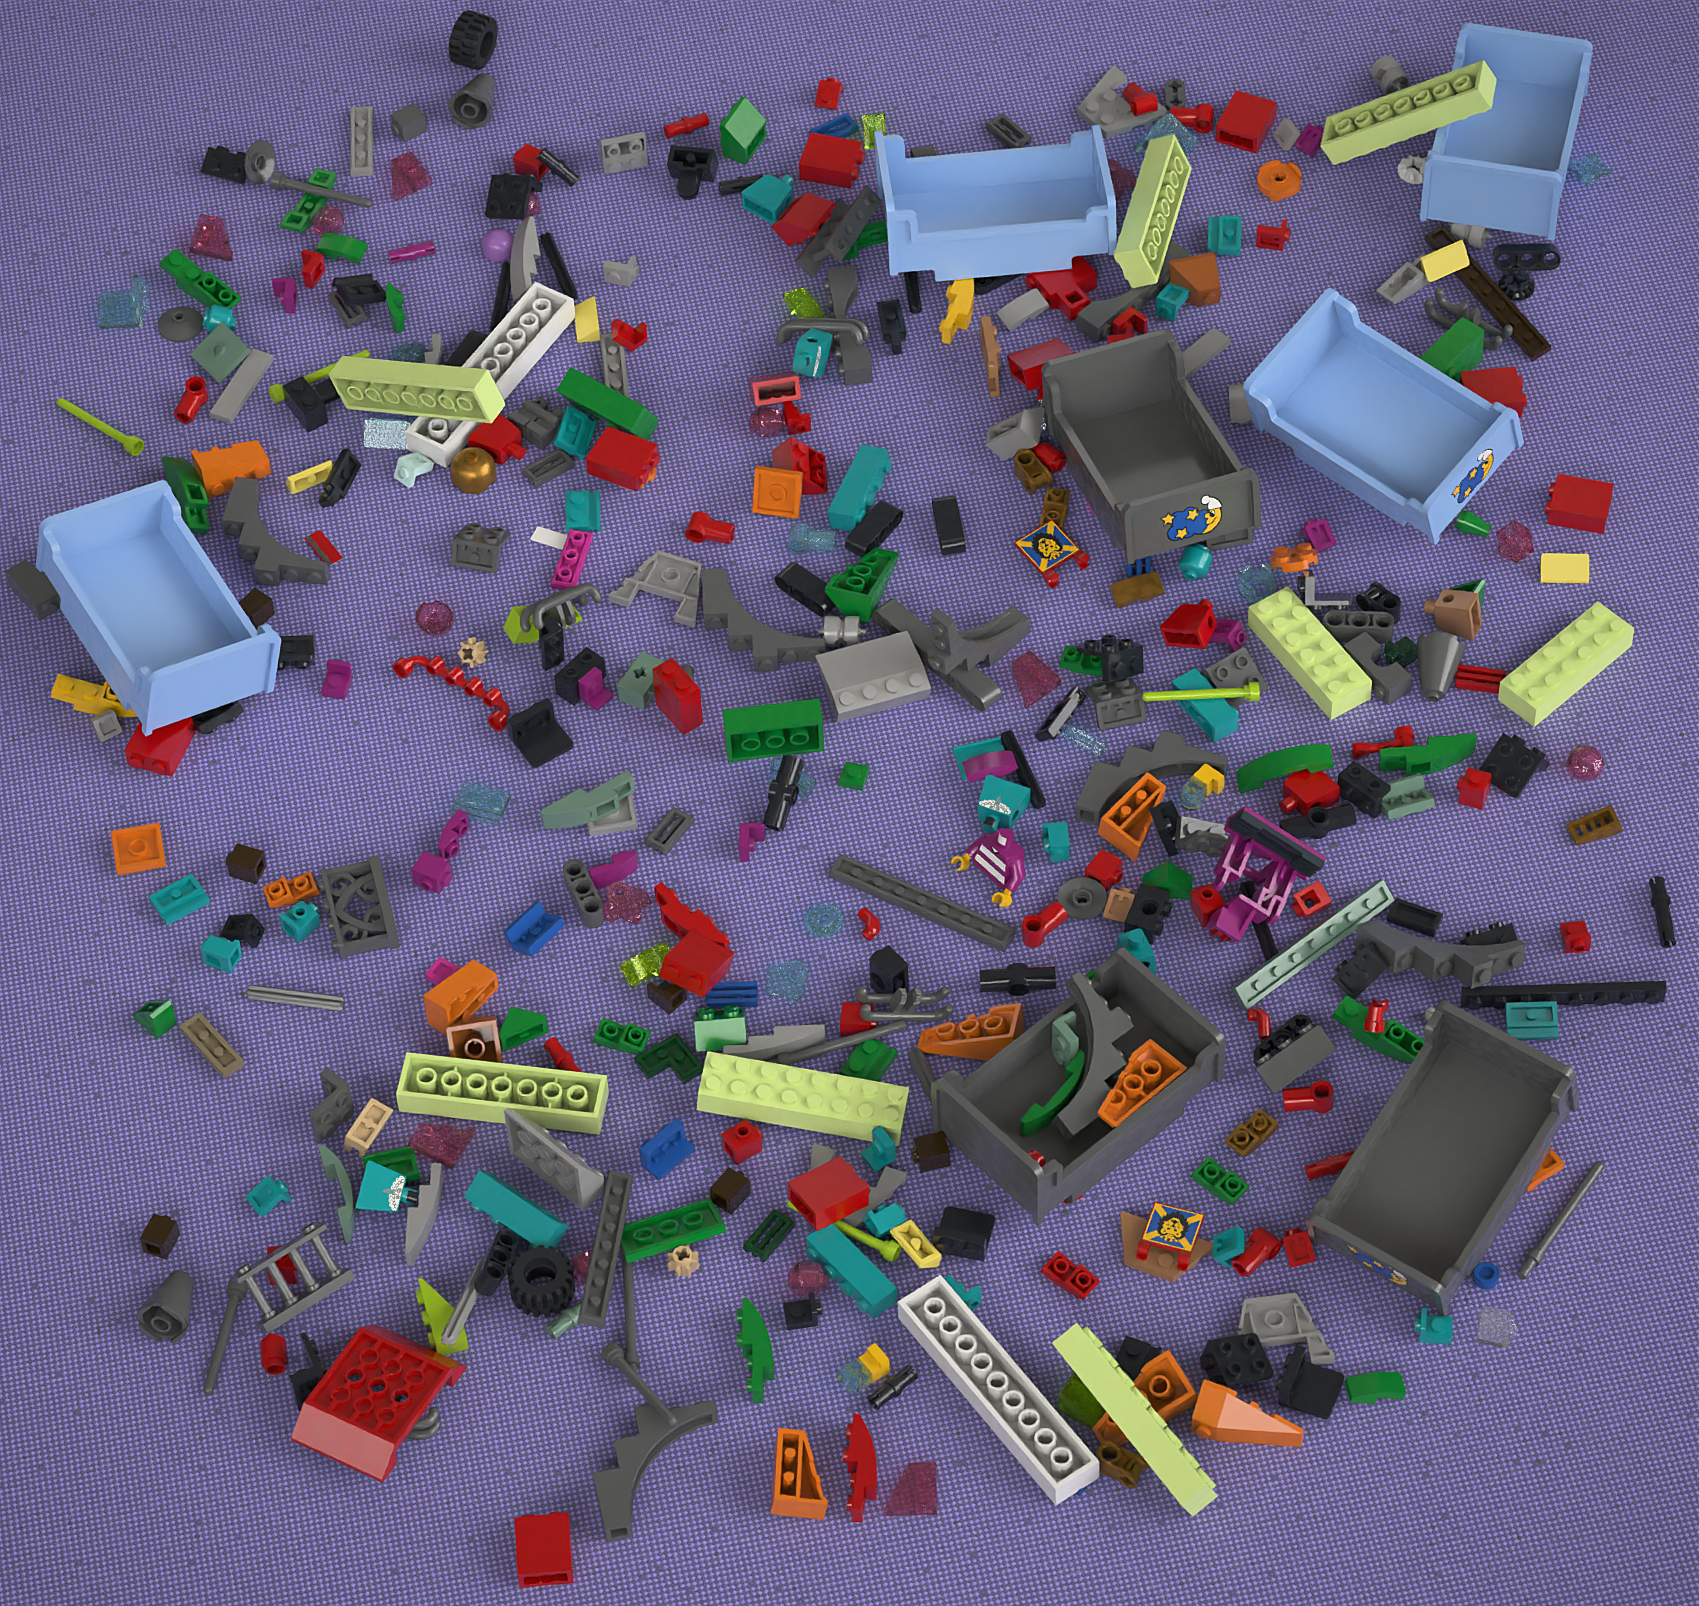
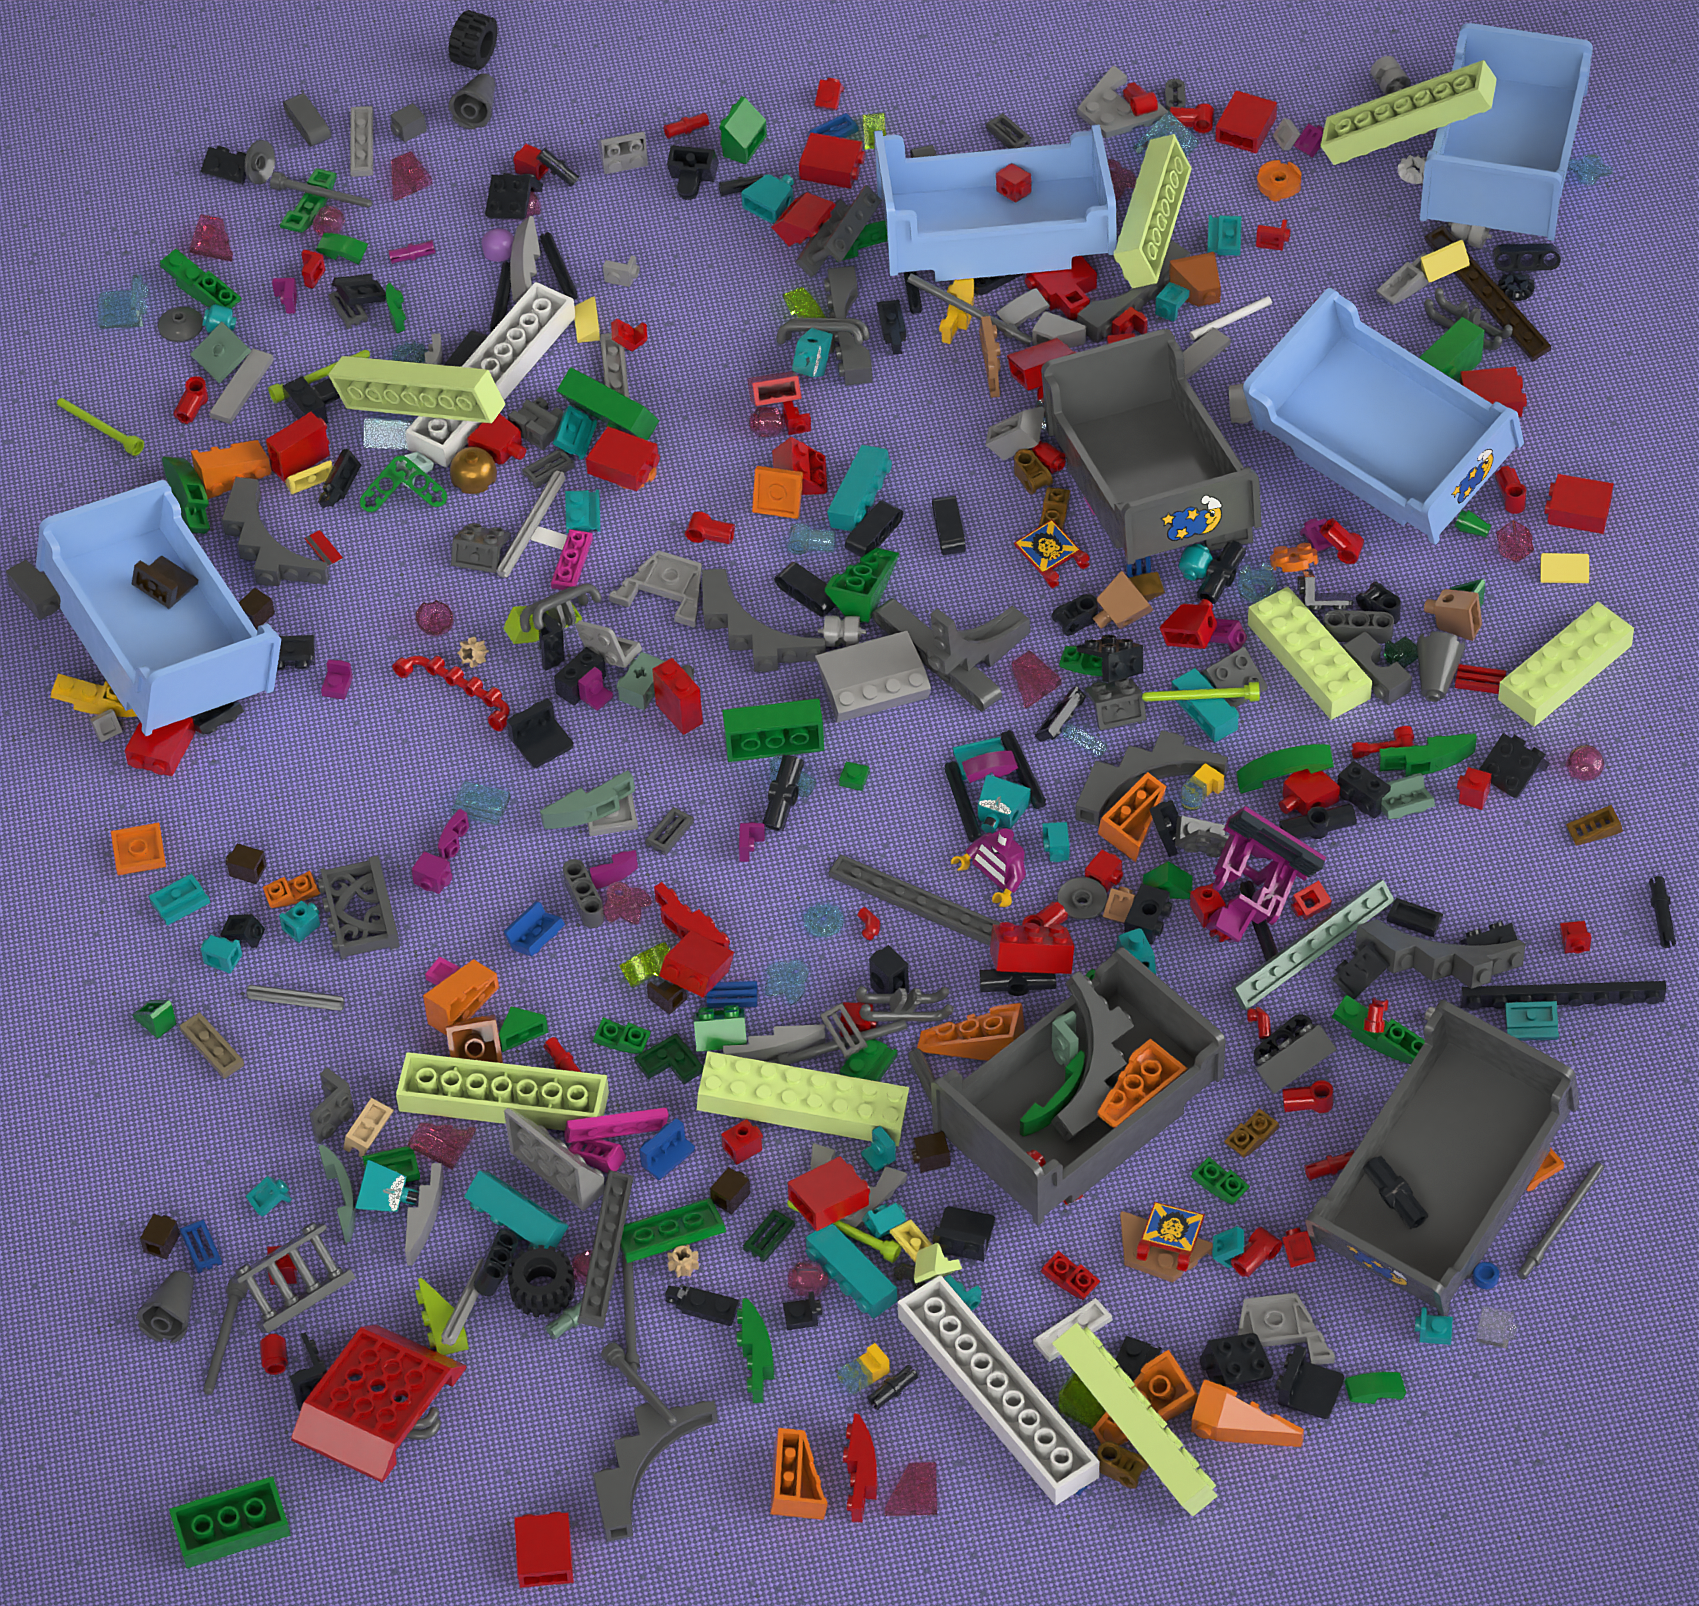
none -> dark brown bracket [131,556,198,609]
none -> green brick [169,1476,291,1569]
none -> blue tile [180,1219,222,1273]
none -> red brick [266,412,330,483]
none -> dark grey beam [283,93,331,147]
none -> green beam [360,455,448,513]
none -> light grey axle [496,470,566,578]
none -> dark pink tile [564,1107,669,1143]
none -> dark pink slope [568,1139,626,1173]
none -> light grey bracket [575,621,642,668]
none -> black hinge [665,1285,740,1326]
none -> dark grey tile [820,1002,868,1059]
none -> clear smoke arm [892,1263,926,1290]
none -> dark grey bar [907,273,1032,346]
none -> yellowish green slope [914,1243,962,1283]
none -> black axle [944,761,982,843]
none -> red brick [990,922,1075,974]
none -> red brick [996,163,1032,202]
none -> light grey slope [1032,311,1086,348]
none -> white tile [1033,1298,1112,1362]
none -> black piece [1051,594,1098,636]
none -> medium nougat torso [1093,571,1153,629]
none -> white bar [1189,296,1272,340]
none -> black piece [1197,540,1246,604]
none -> red piece [1319,518,1364,564]
none -> black piece [1363,1156,1428,1230]
none -> red piece [1495,466,1526,514]

